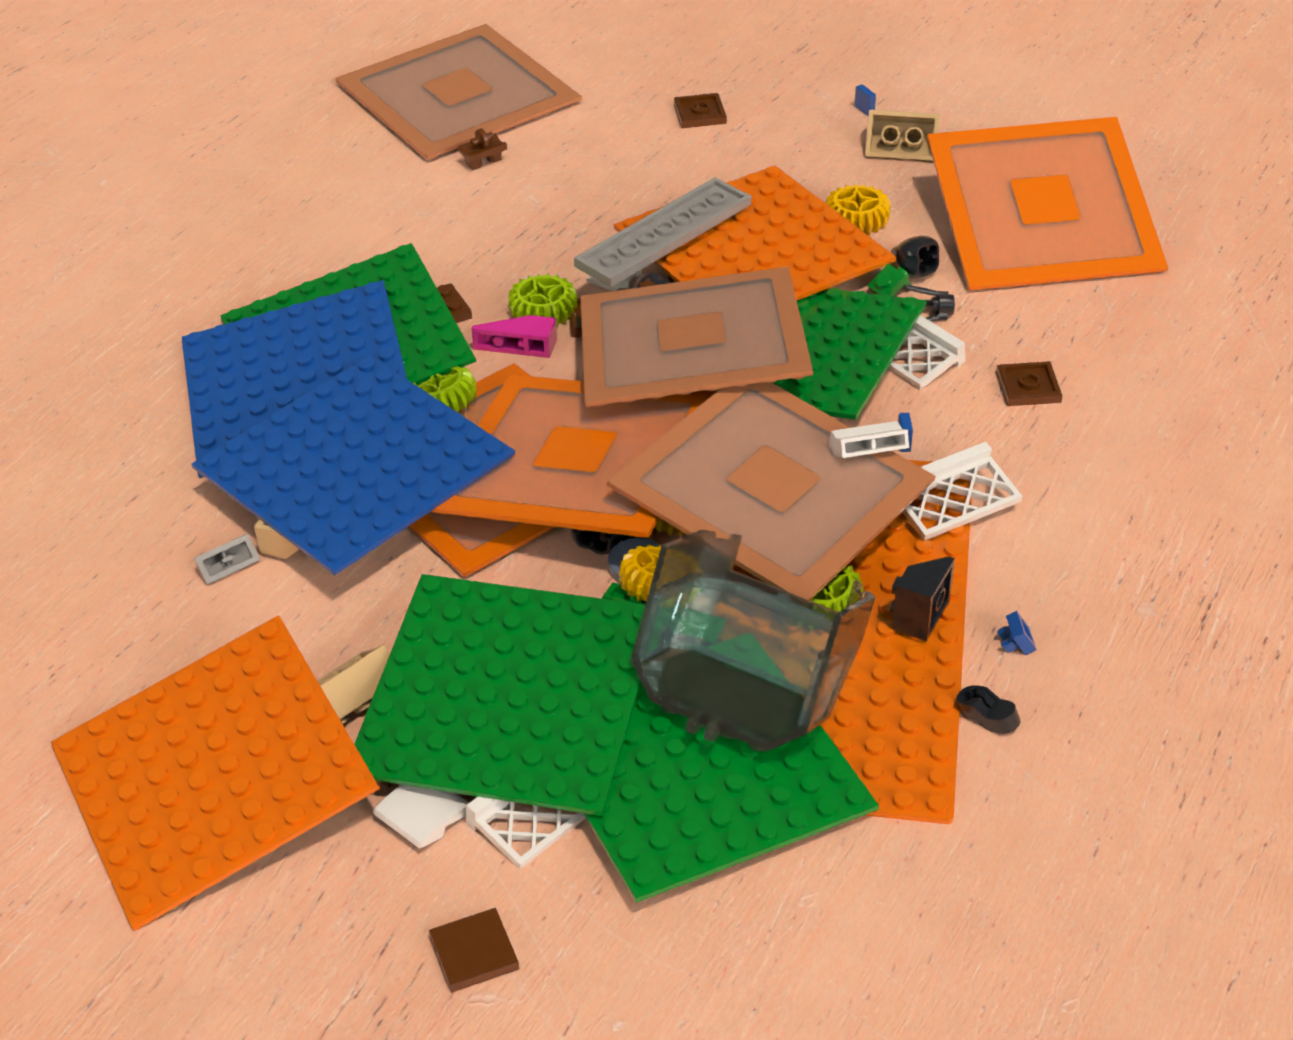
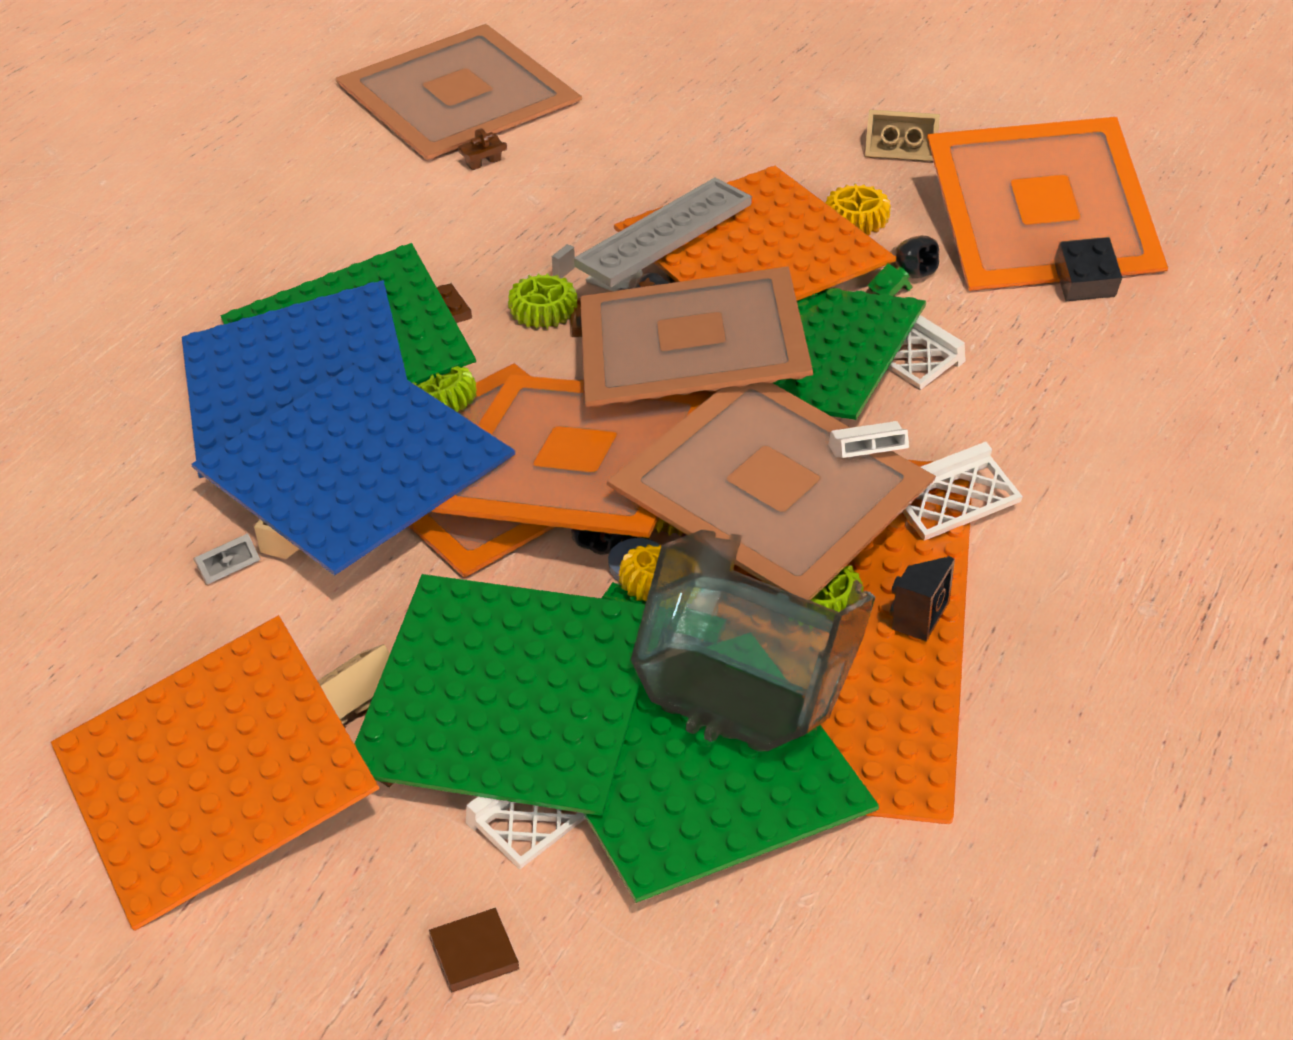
white slope [373,785,469,848] -> none
dark pink slope [471,315,557,358] -> none
reddish brown tile [674,93,727,128] -> none
blue tile [855,84,876,116] -> none
blue tile [898,412,913,452] -> none
black plant [904,285,955,322] -> none
black piece [957,685,1021,734] -> none
reddish brown tile [996,361,1063,406] -> none
blue tile [997,611,1037,655] -> none
none -> light grey tile [552,244,575,279]
none -> black brick [1054,237,1122,301]

